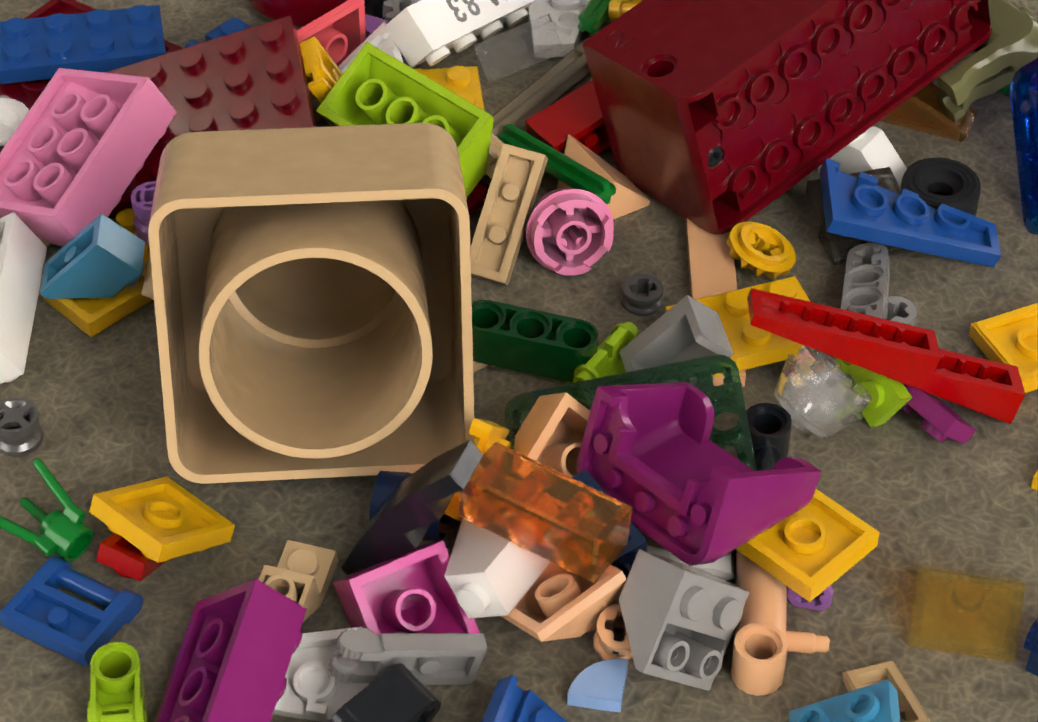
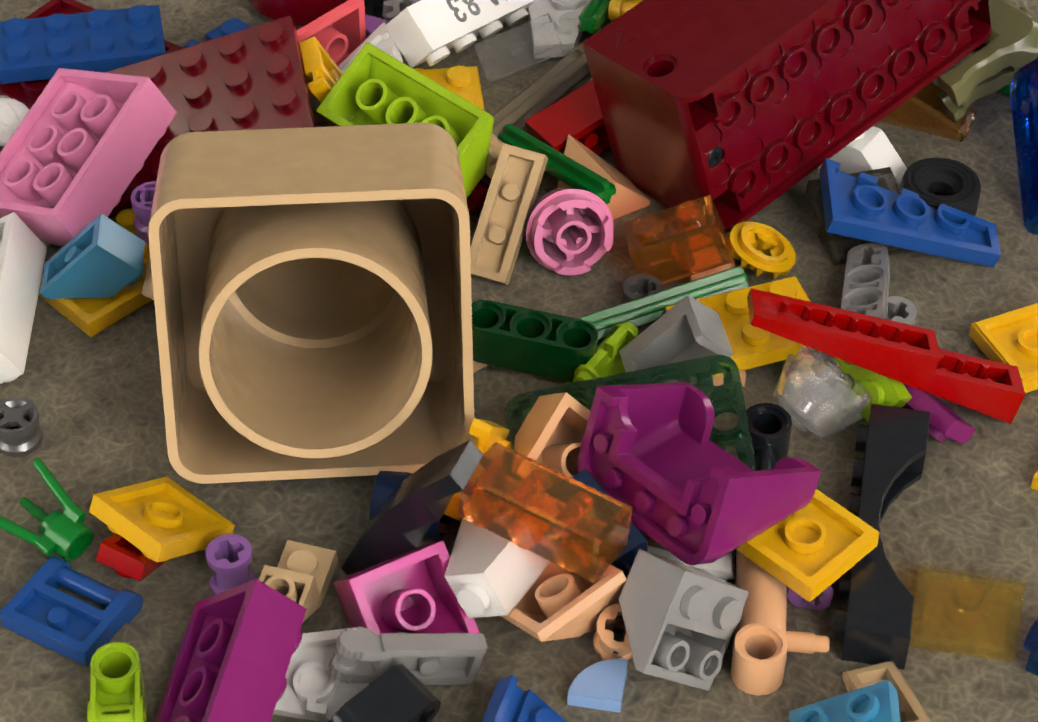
none -> medium lavender bush [205,534,256,595]
none -> green axle [577,266,749,340]
none -> clear orange brick [625,195,732,285]
none -> black arch [833,404,930,669]

